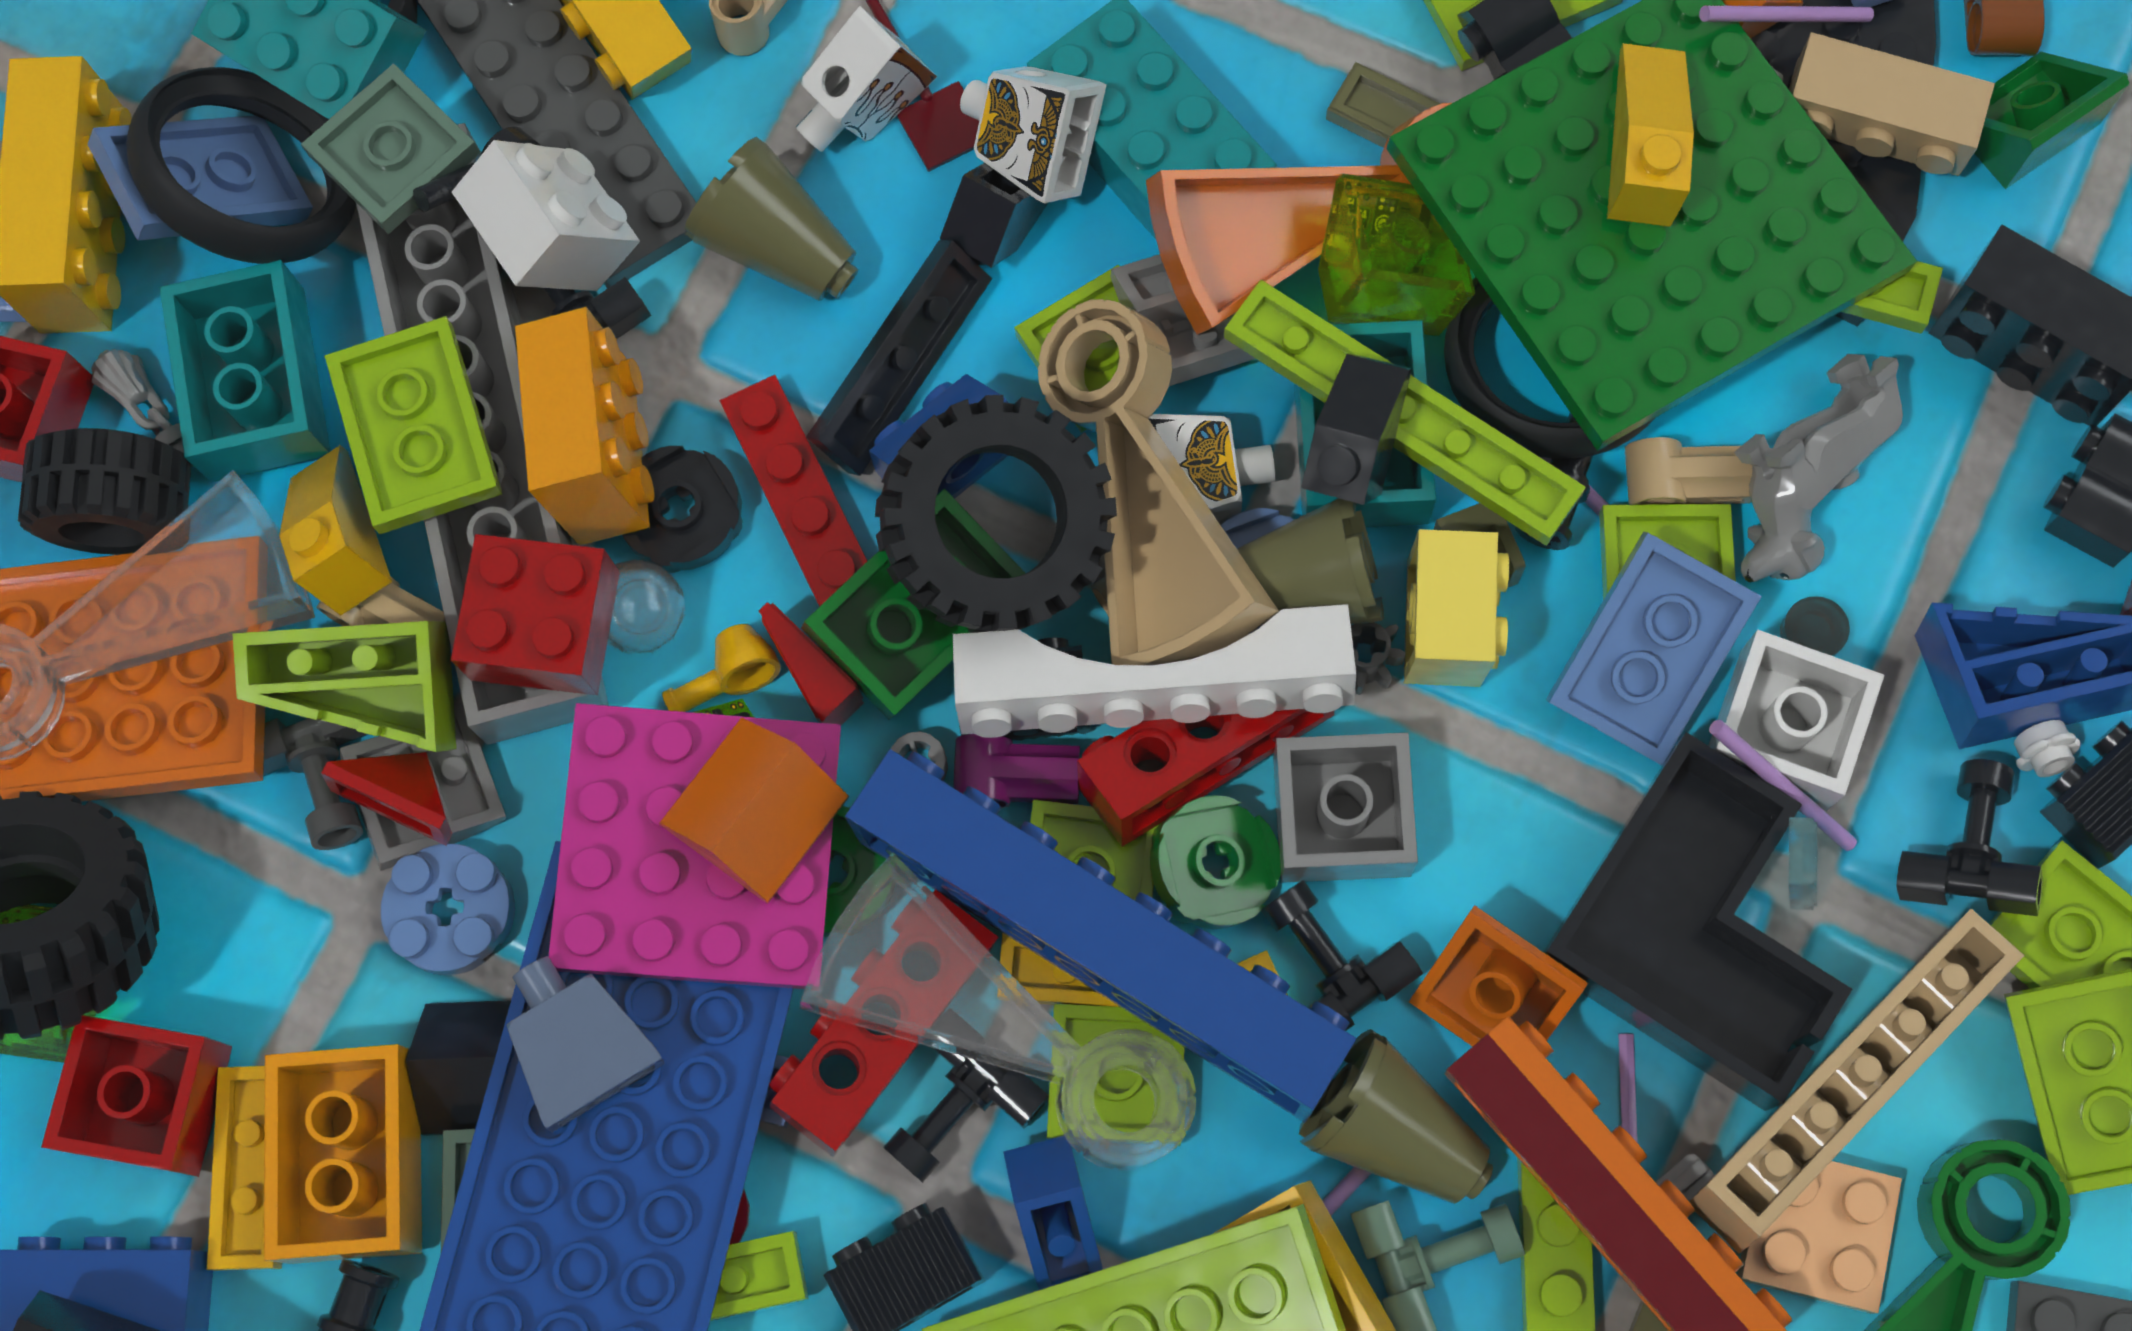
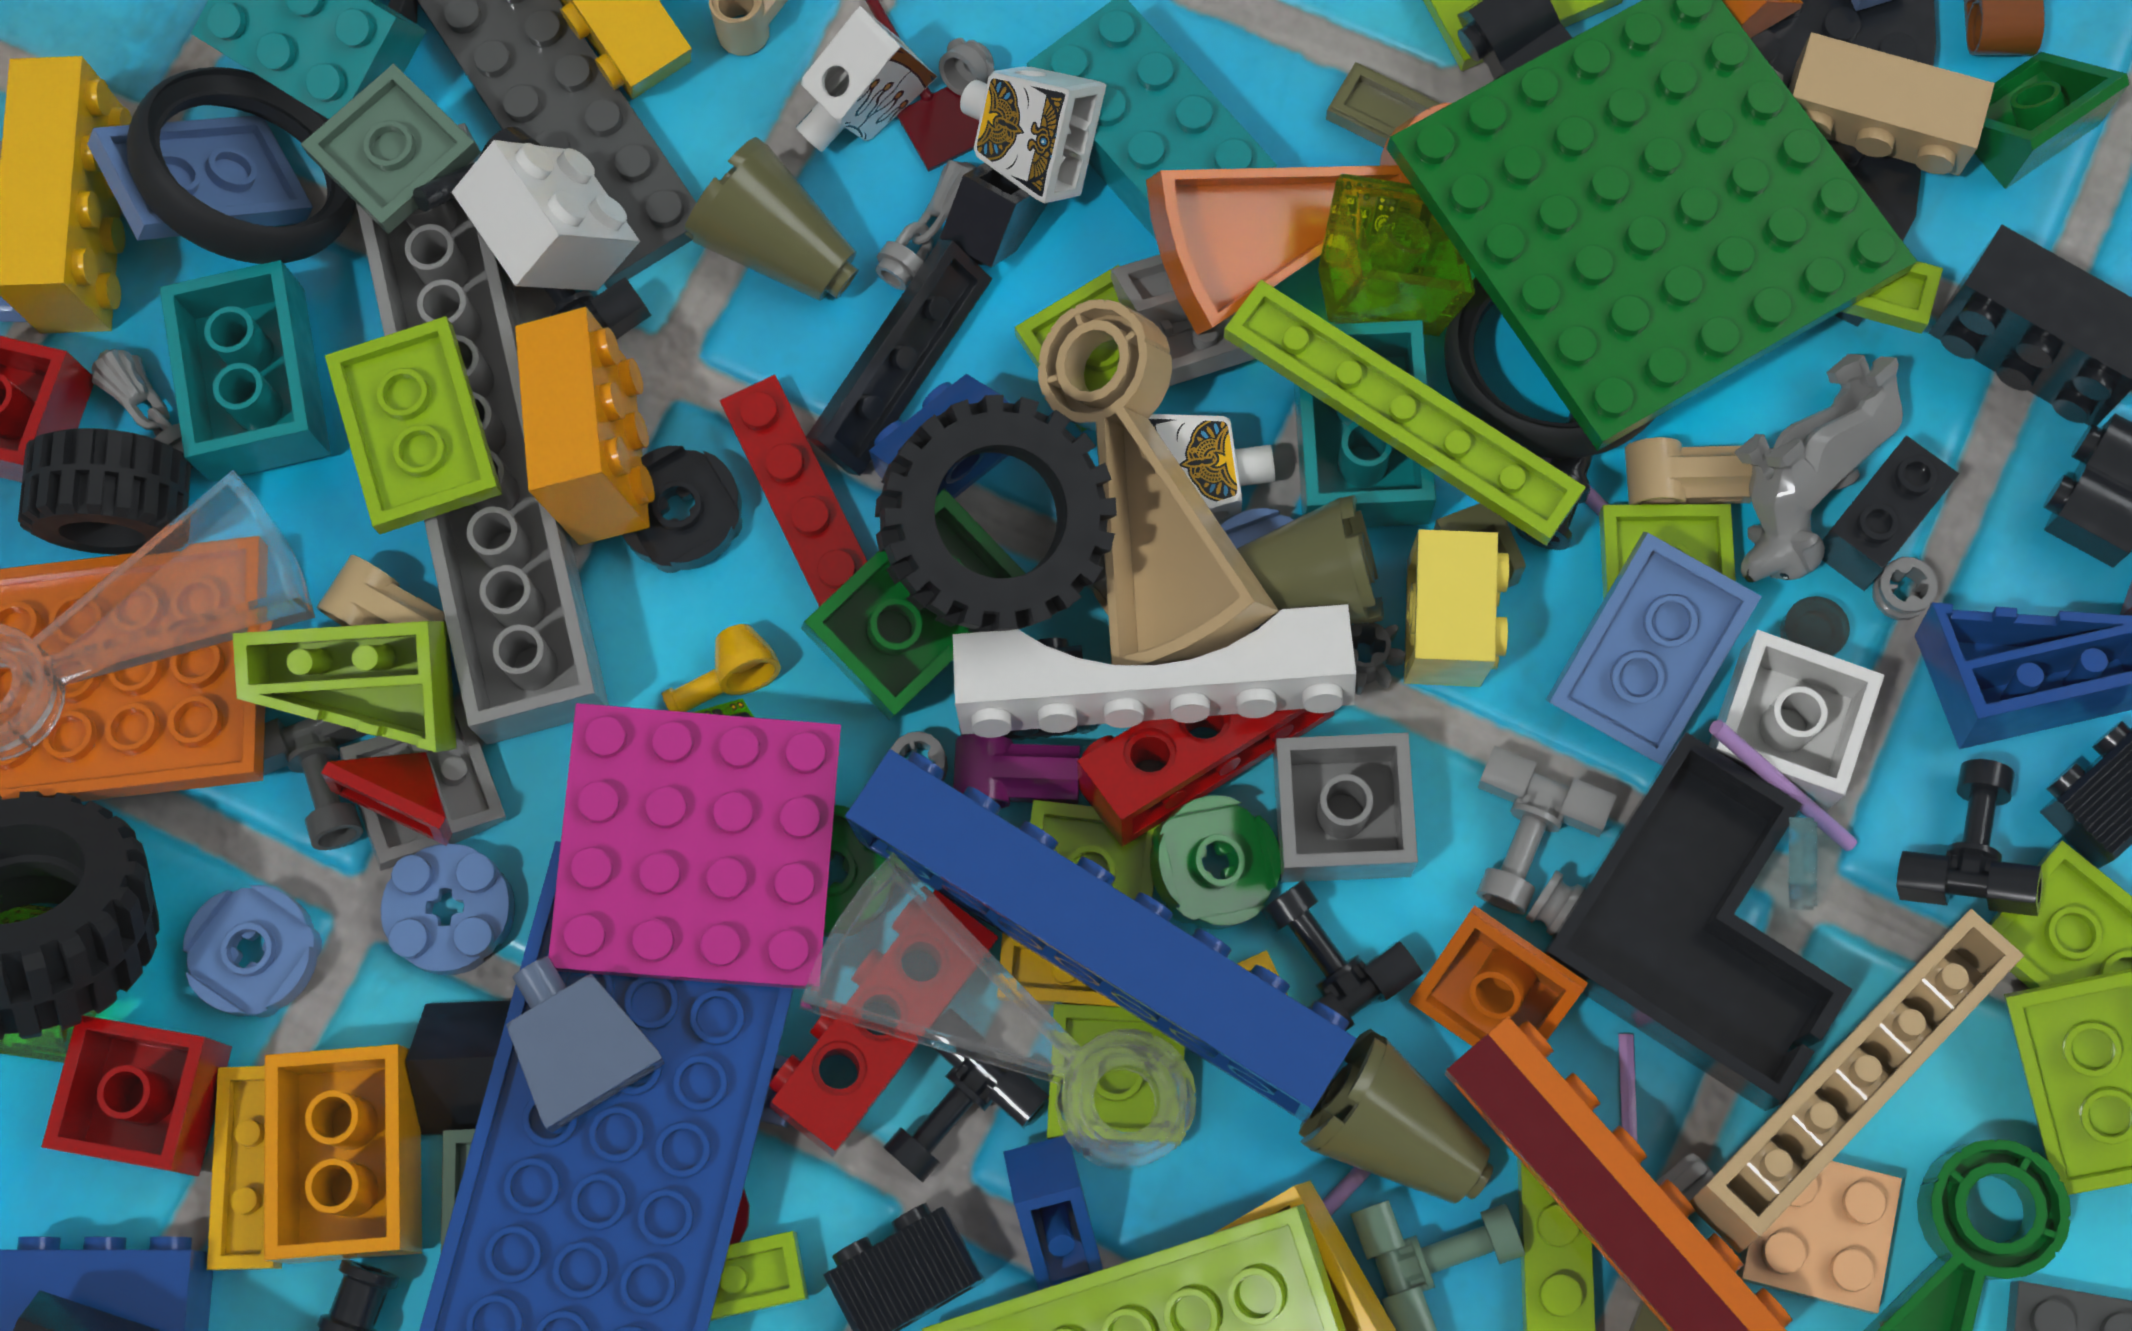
yellow slope [279,445,392,616] -> none
red brick [451,534,620,696] -> none
clear hair [607,559,685,654] -> none
orange slope [659,717,849,904] -> none
red slope [759,602,864,725] -> none
black slope [1301,353,1412,505] -> none
yellow slope [1607,43,1694,227] -> none
lavender axle [1699,6,1874,22] -> none
white plate [2014,720,2081,777] -> none
none -> medium blue plate [183,885,322,1017]
none -> light grey piece [875,160,976,290]
none -> light grey plate [939,38,995,96]
none -> light grey bar [1476,746,1617,914]
none -> light grey bush [1525,870,1584,937]
none -> black brick [1822,435,1960,591]
none -> light grey bush [1872,557,1938,620]

